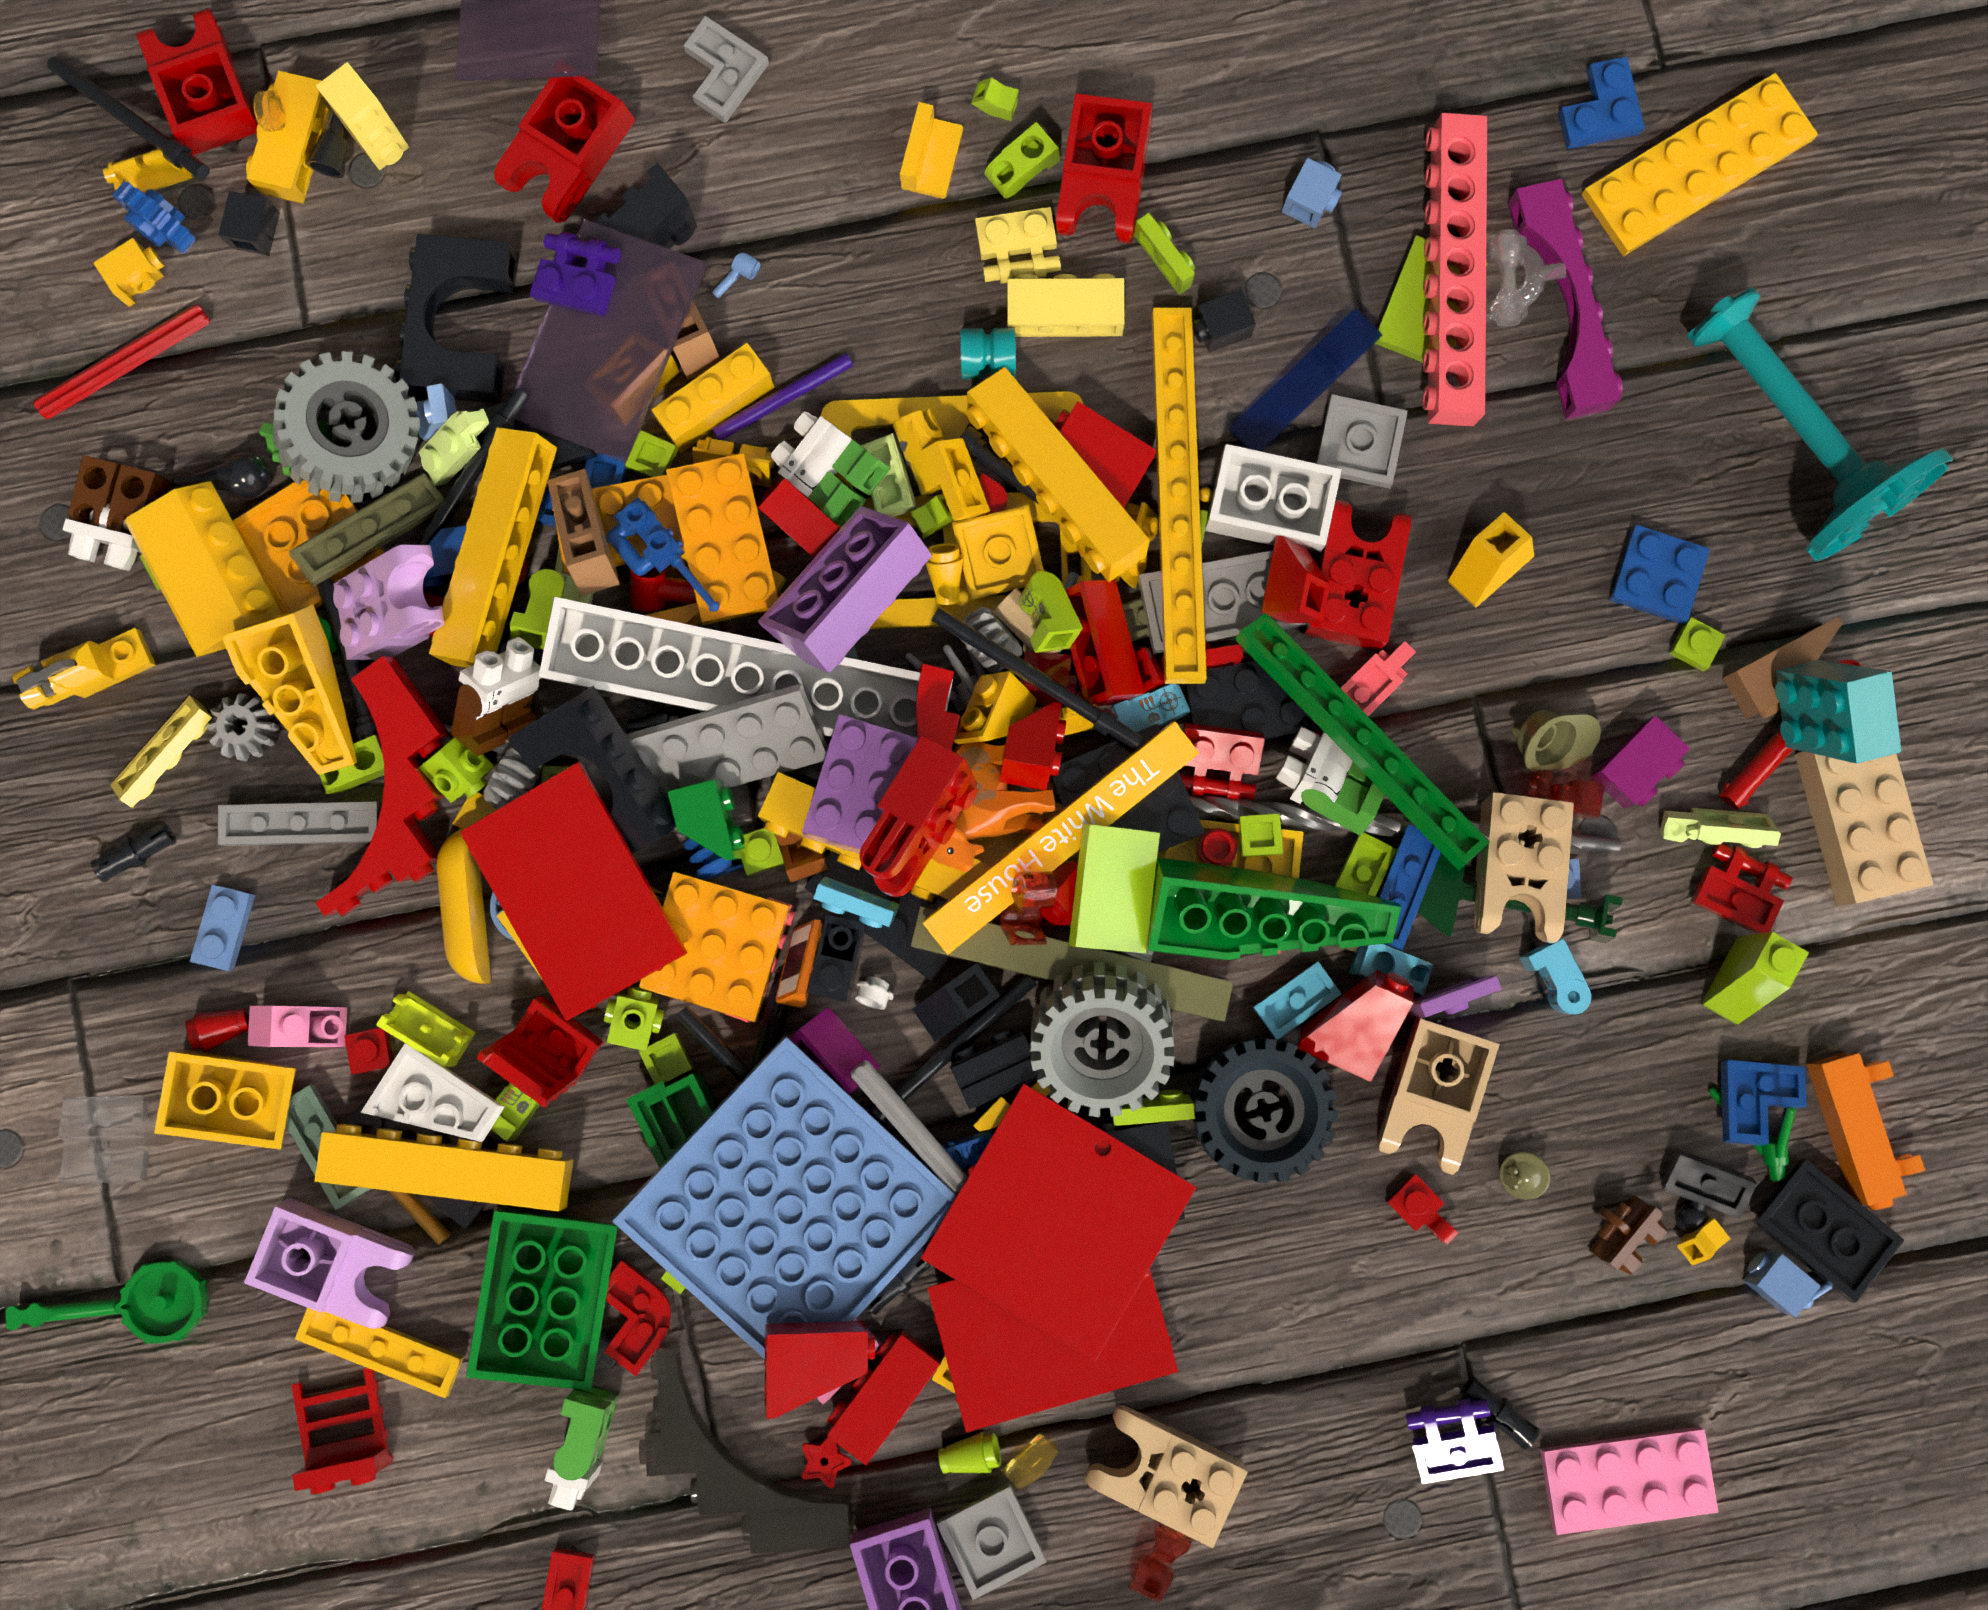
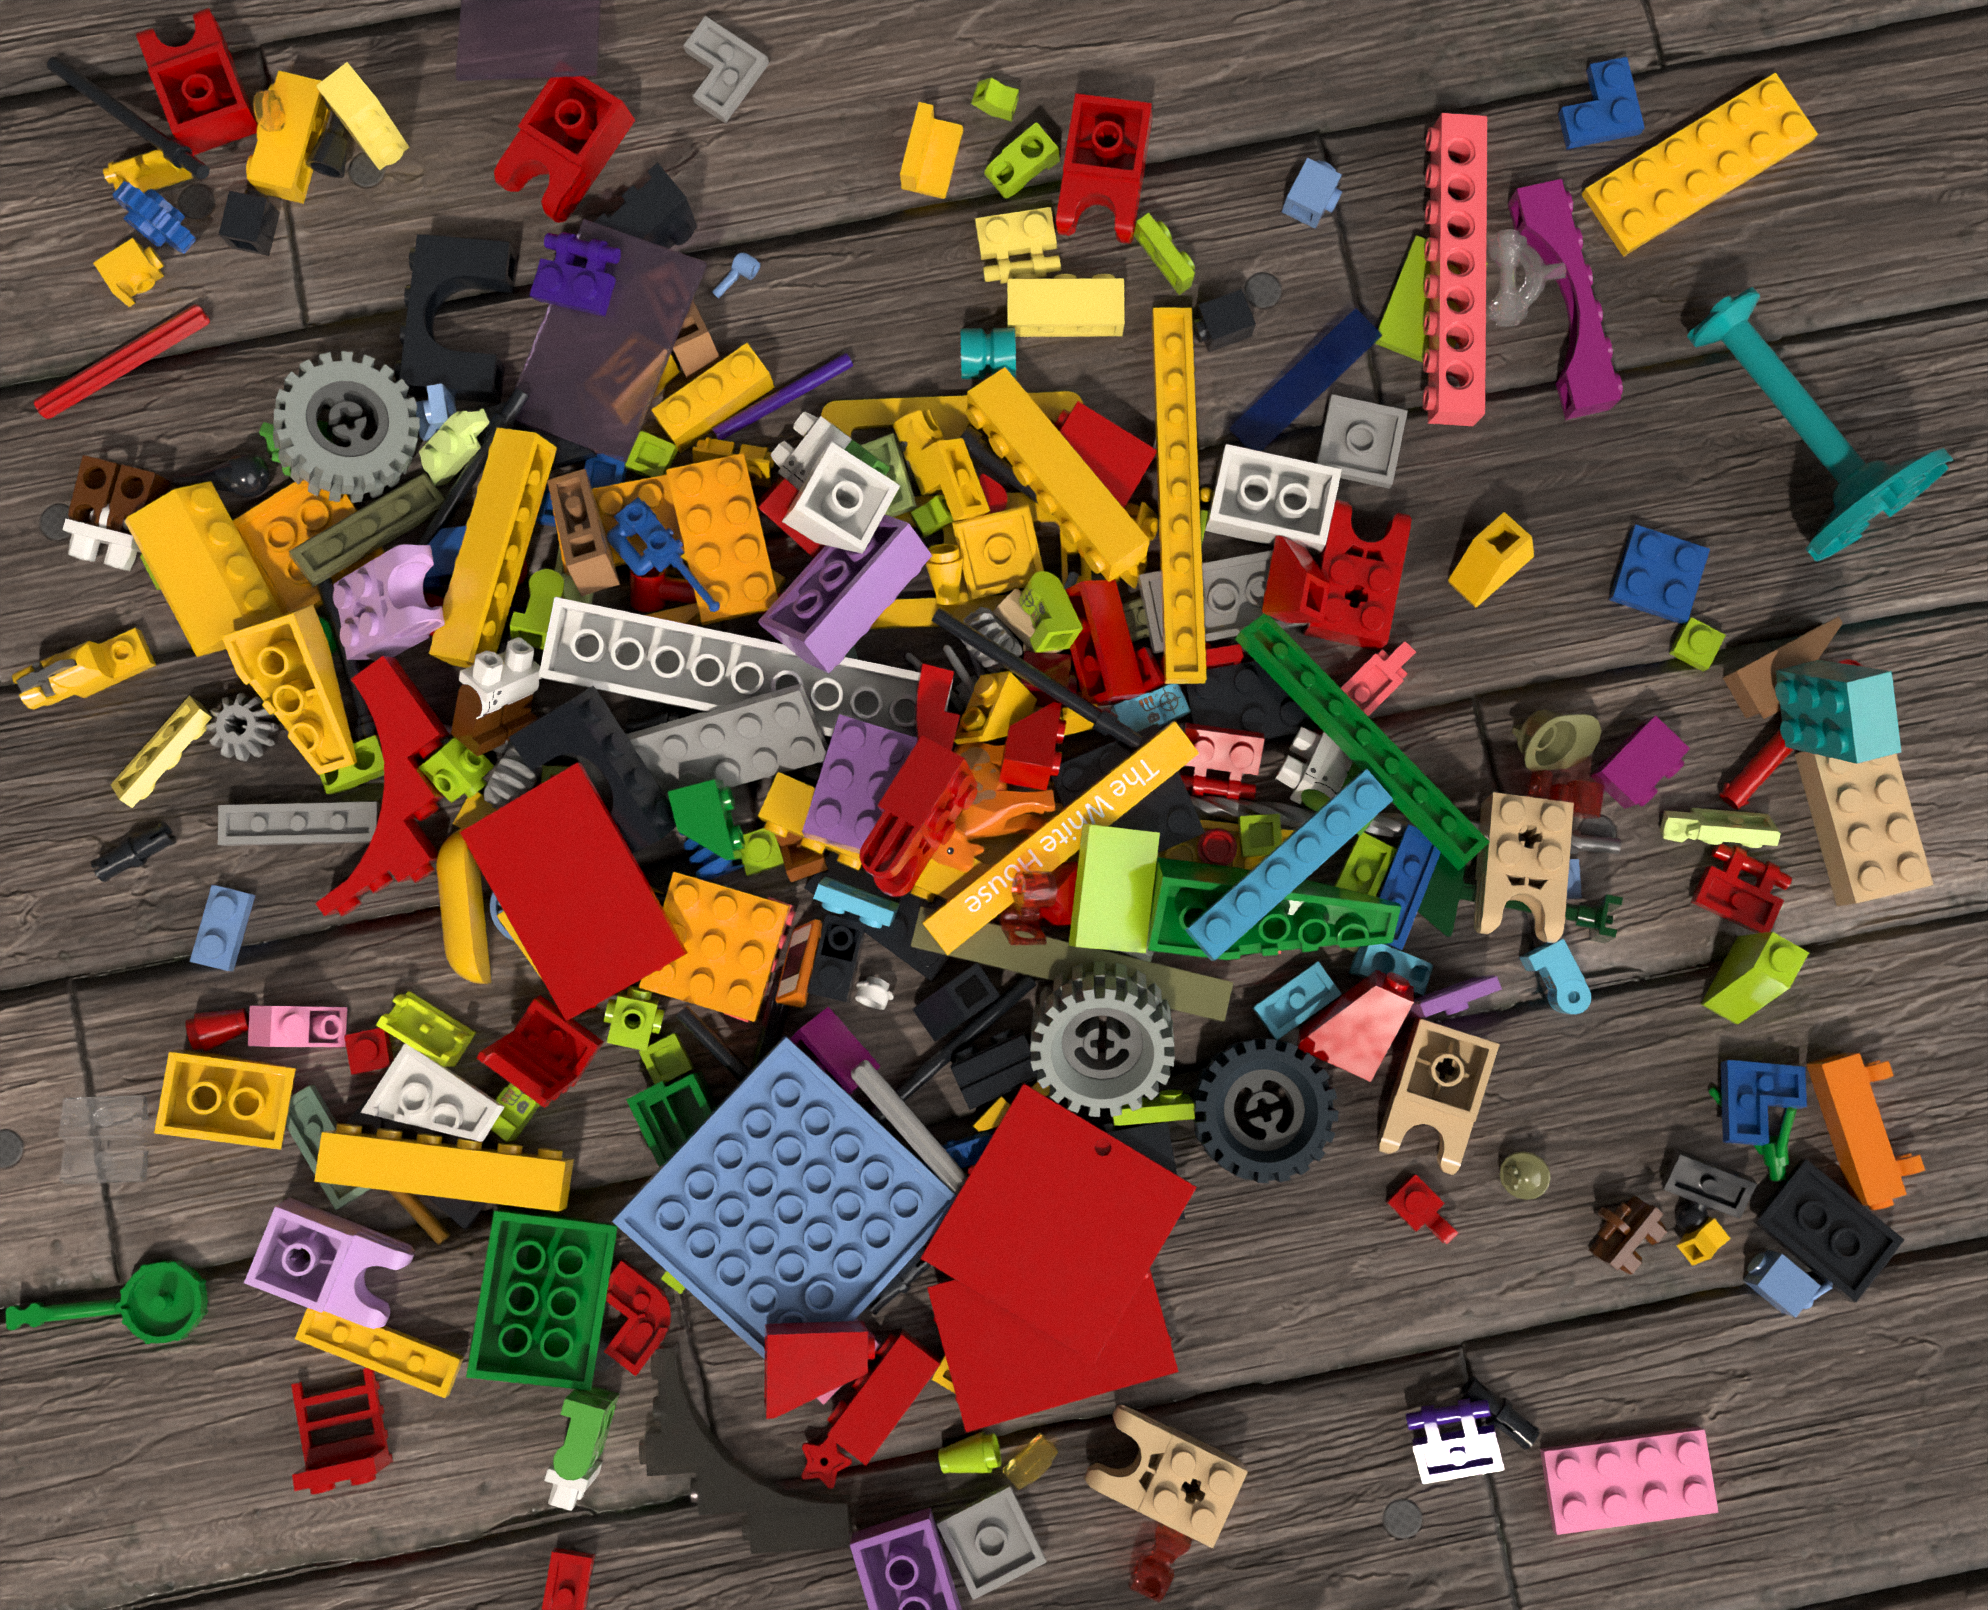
none -> white slope [782,442,900,554]
none -> dark azure plate [1185,769,1393,961]

